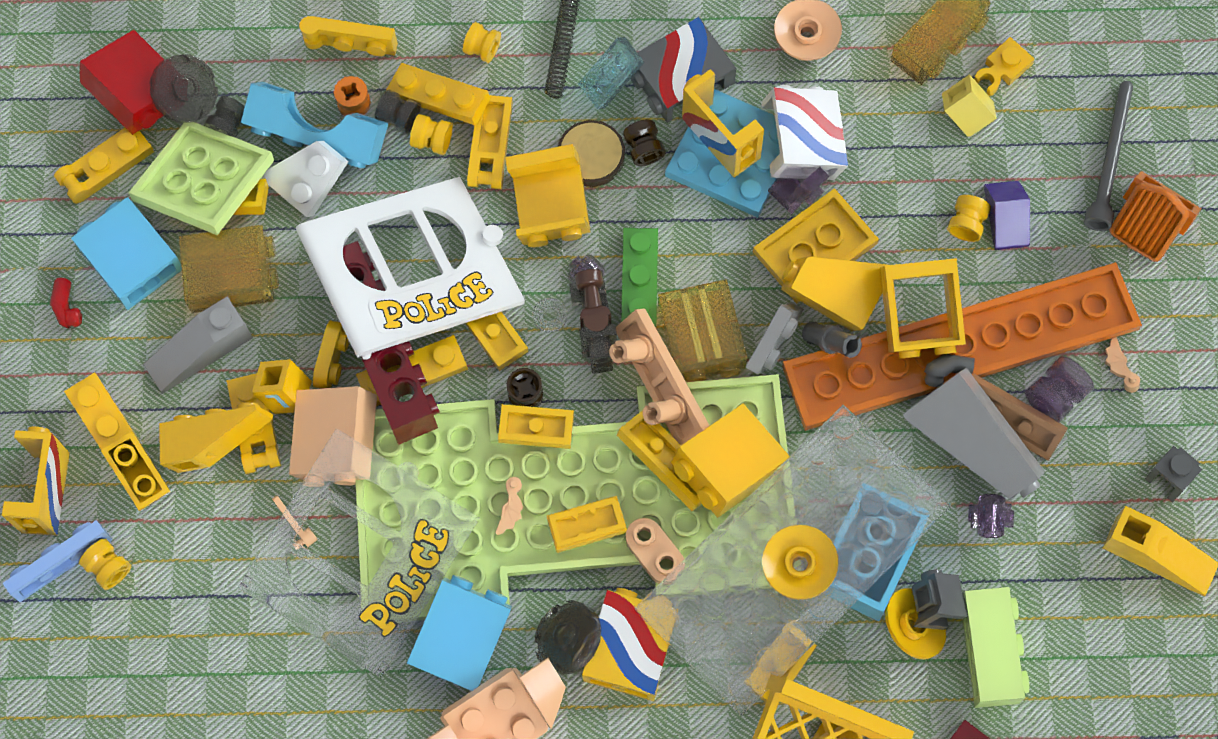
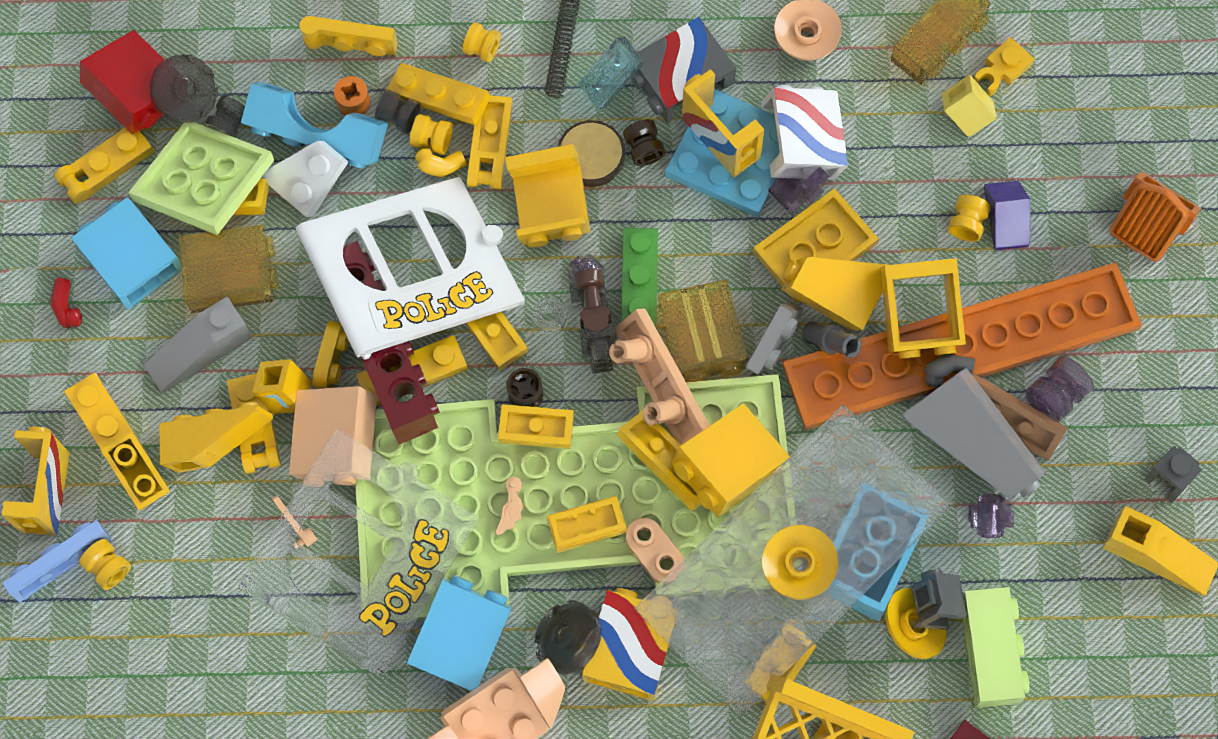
dark grey piece [1084,81,1133,231] -> none
light nougat piece [1105,337,1140,393] -> none
none -> yellow arm [415,148,467,178]

